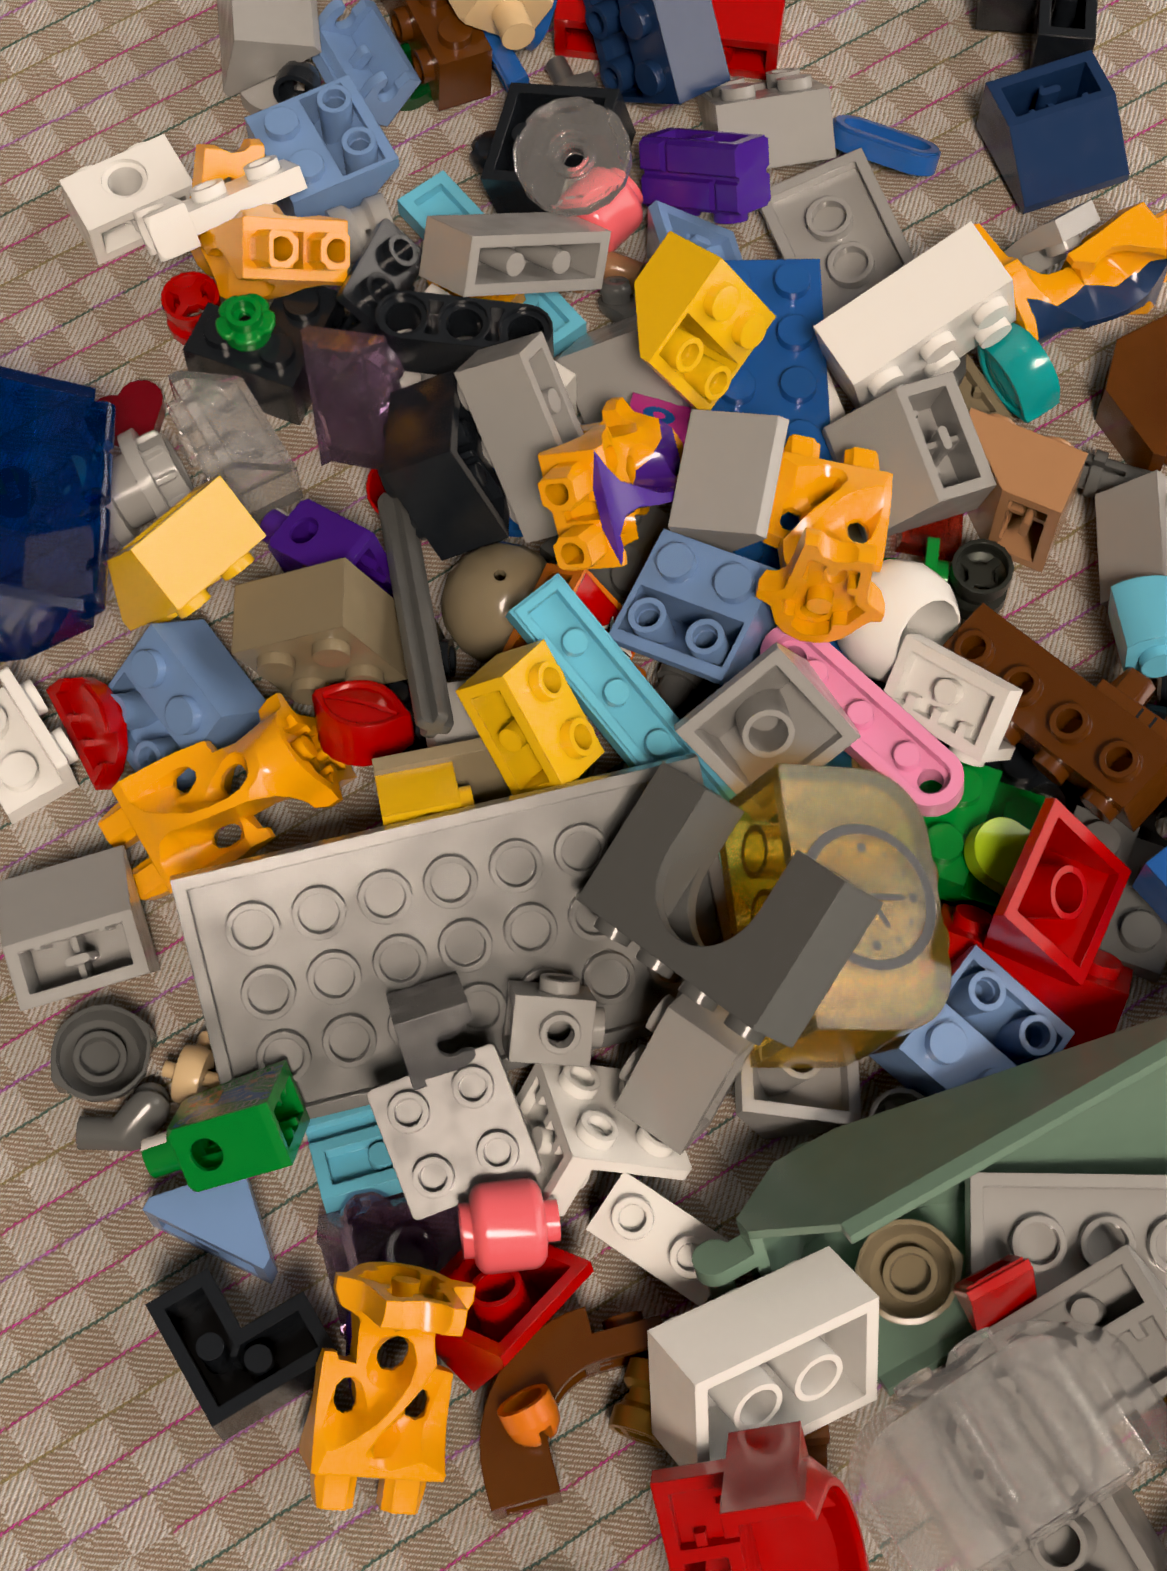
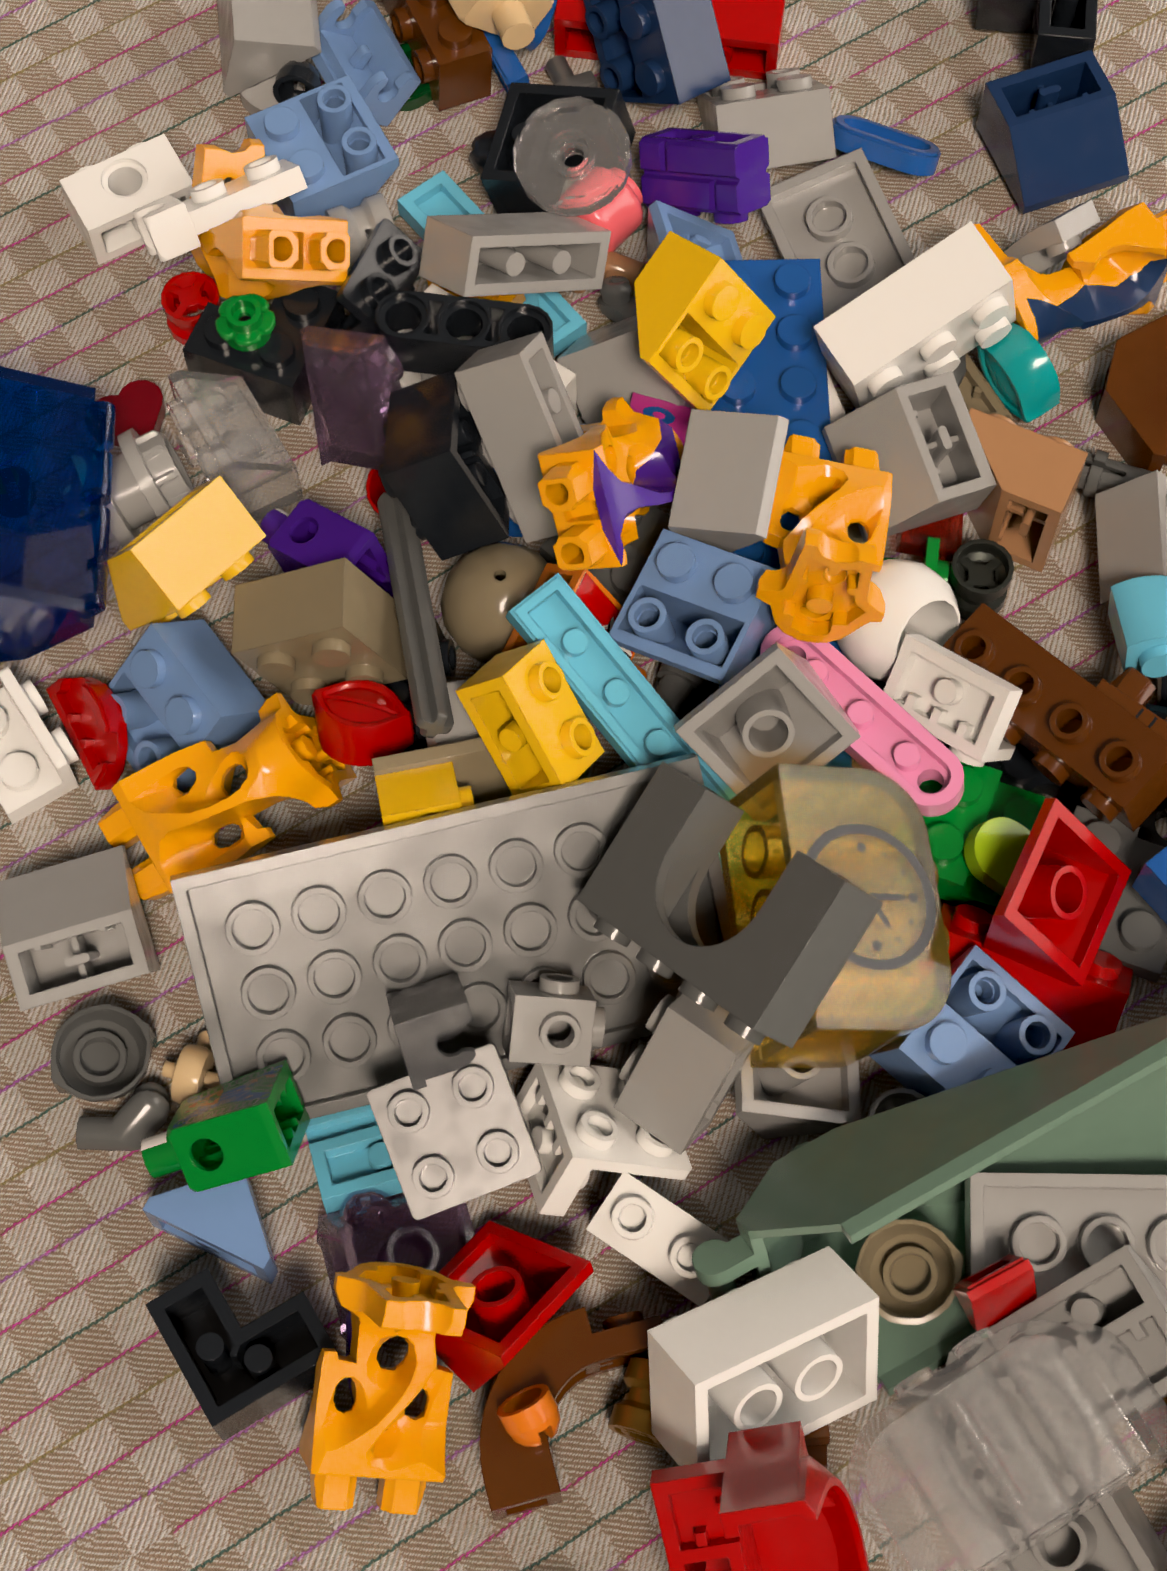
coral head [458,1178,561,1275] -> none

